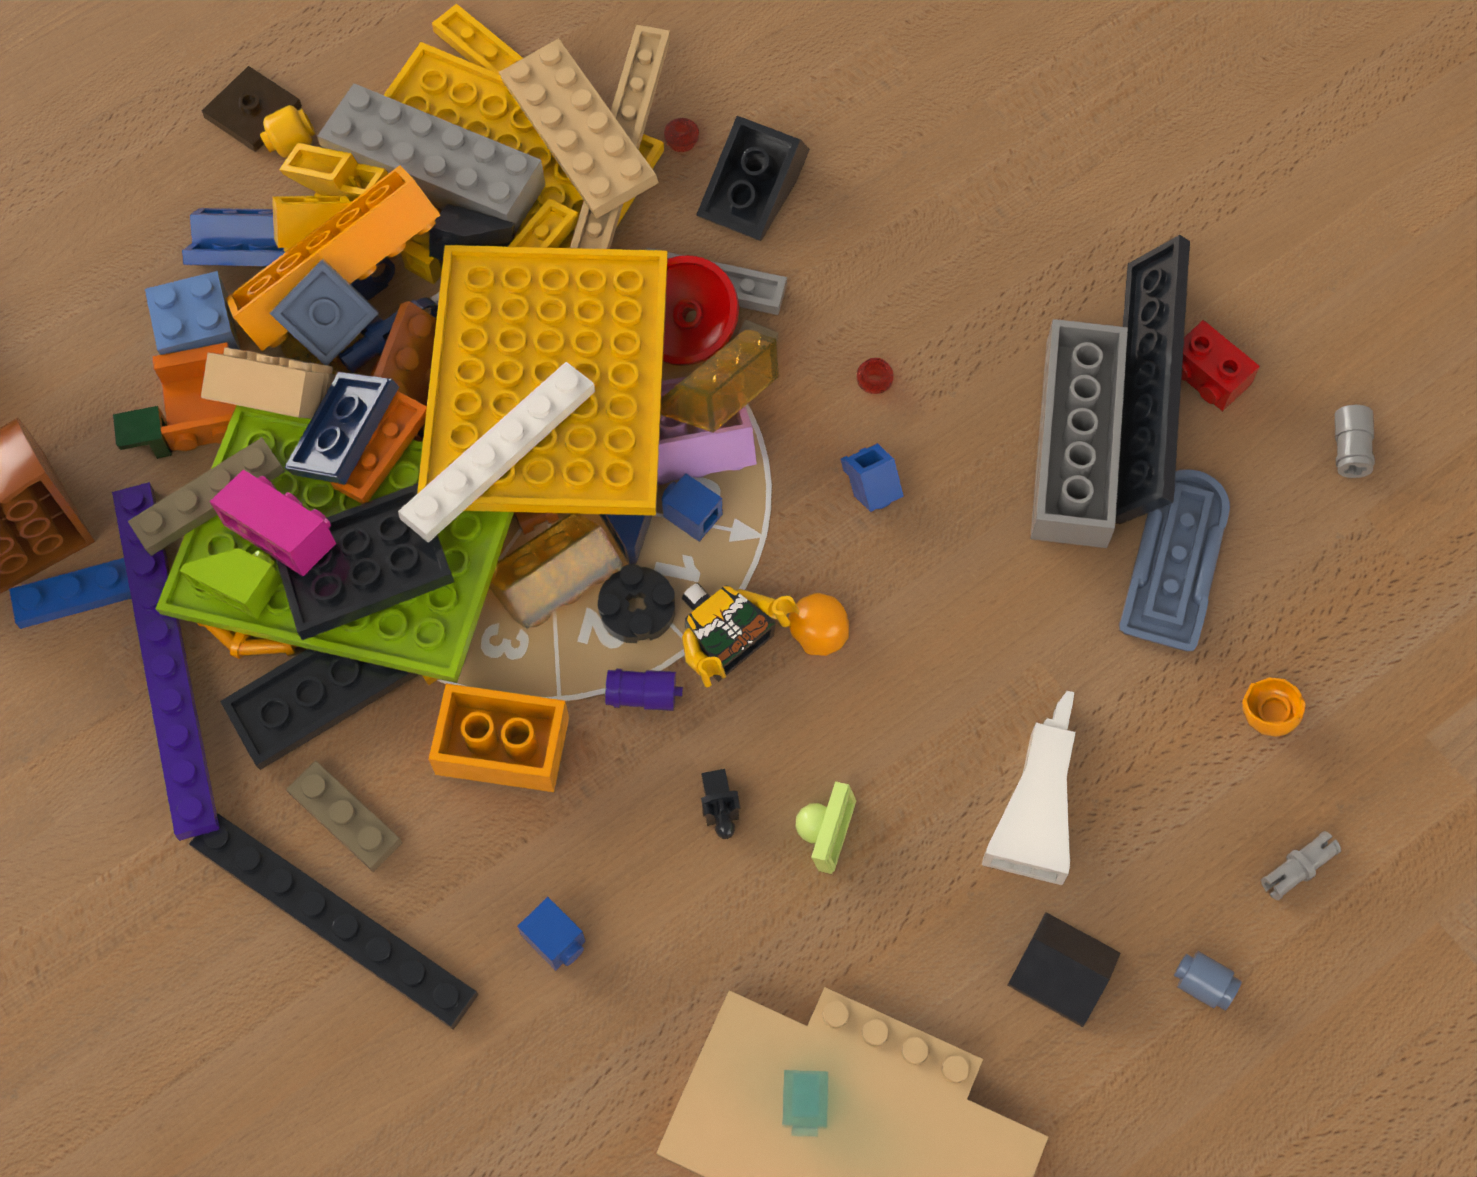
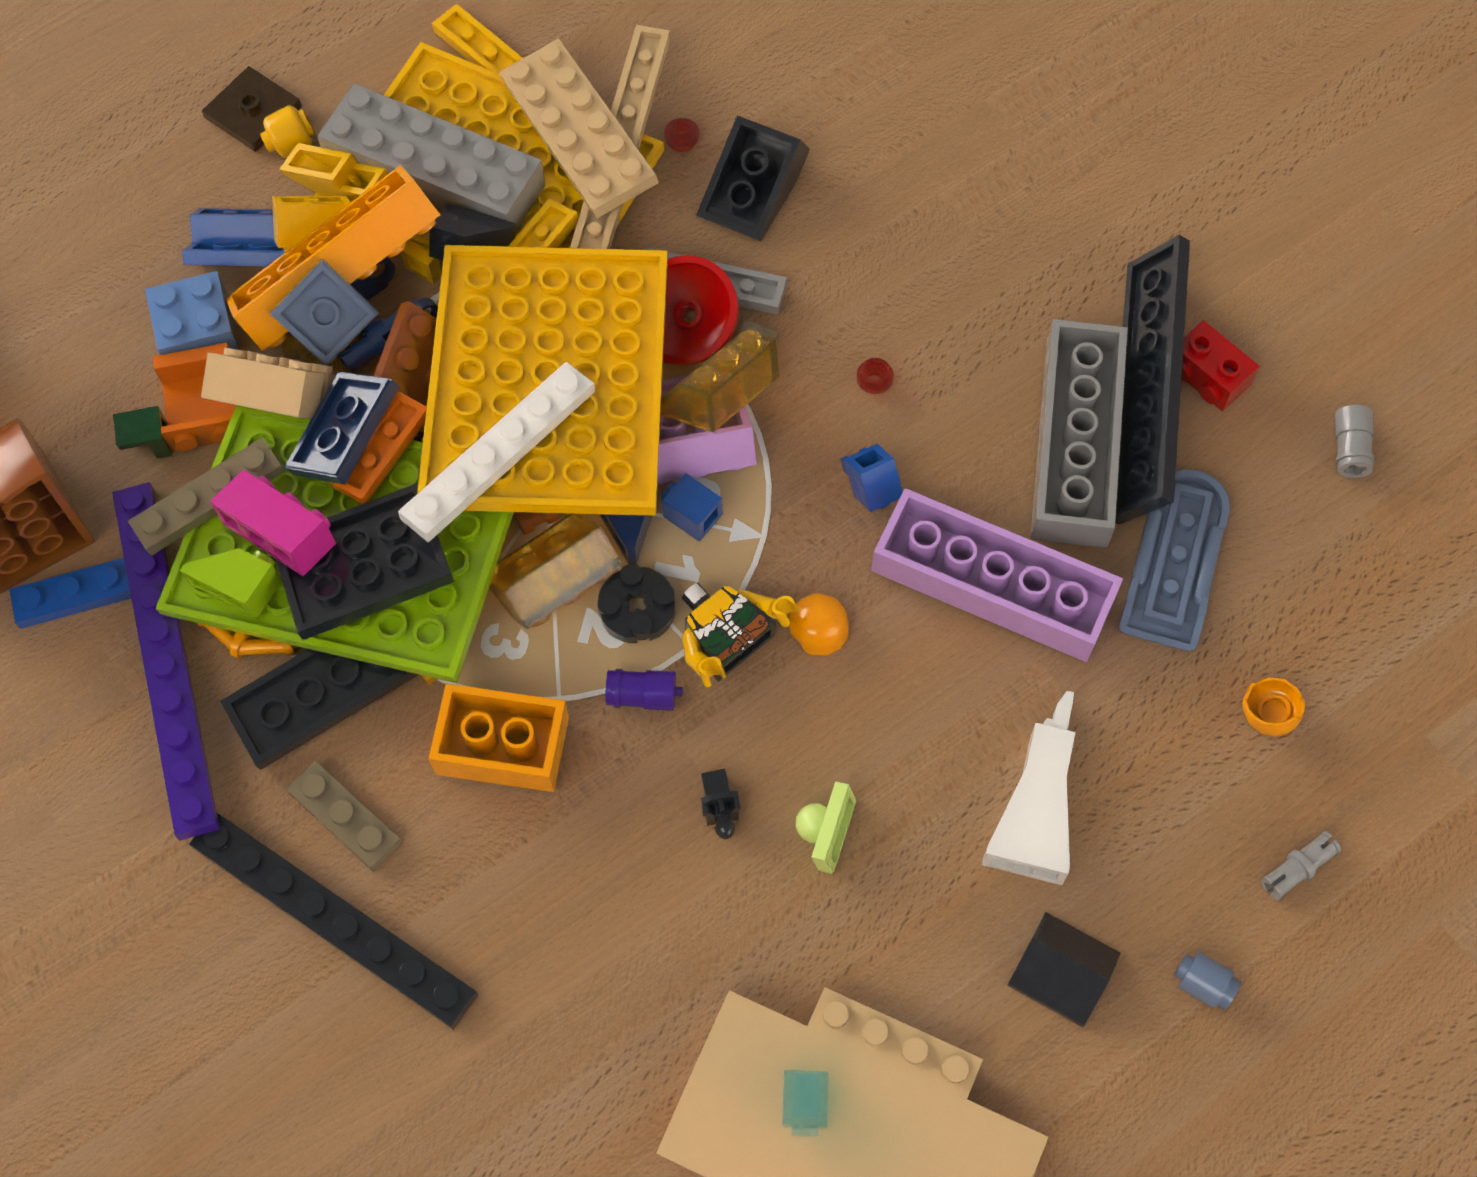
blue brick [517,897,586,971] -> none
none -> lavender brick [871,488,1123,663]

